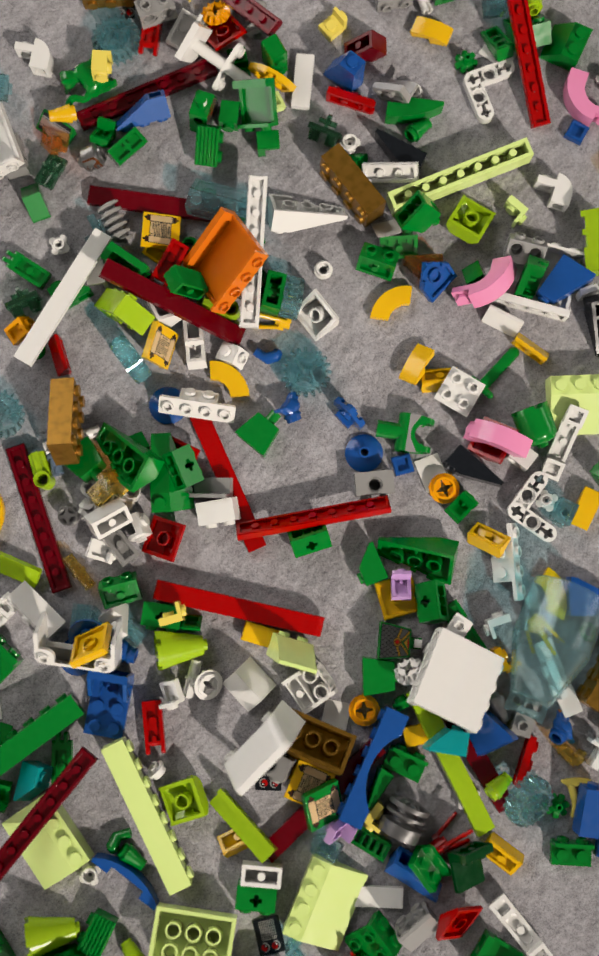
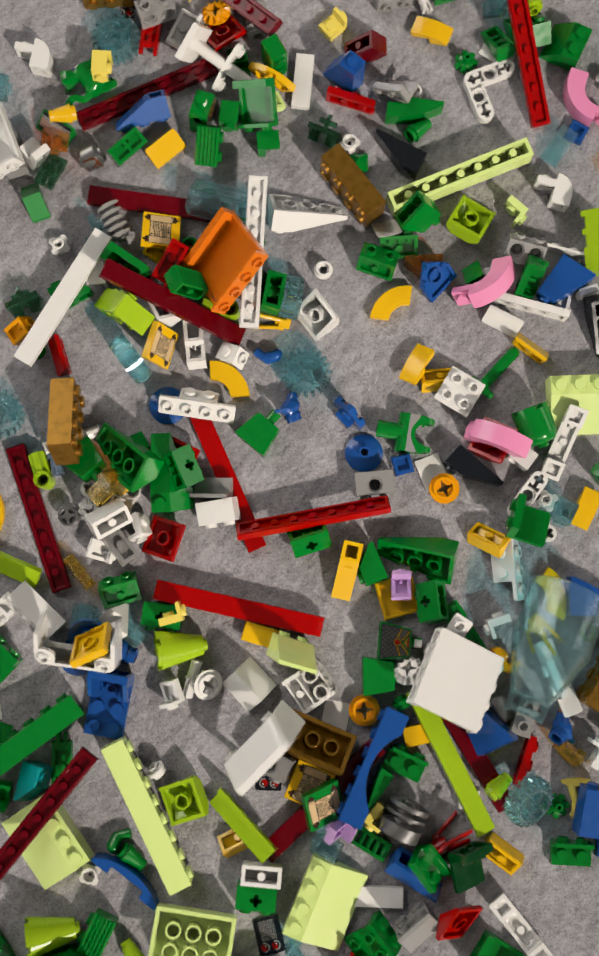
green hinge [1,250,52,290] -> none
green bracket [89,116,116,147] -> none
red hinge [141,699,166,755] -> none
green slope [181,614,203,632] -> none
white tile [362,162,419,183] -> none
teal slope [422,725,470,757] -> none
green bracket [444,490,479,524] -> none
none -> white slope [19,137,51,171]
none -> yellow slope [145,128,187,169]
none -> yellow slope [331,540,363,601]
none -> green bracket [505,493,551,547]
none -> clear light blue slope [540,124,579,168]

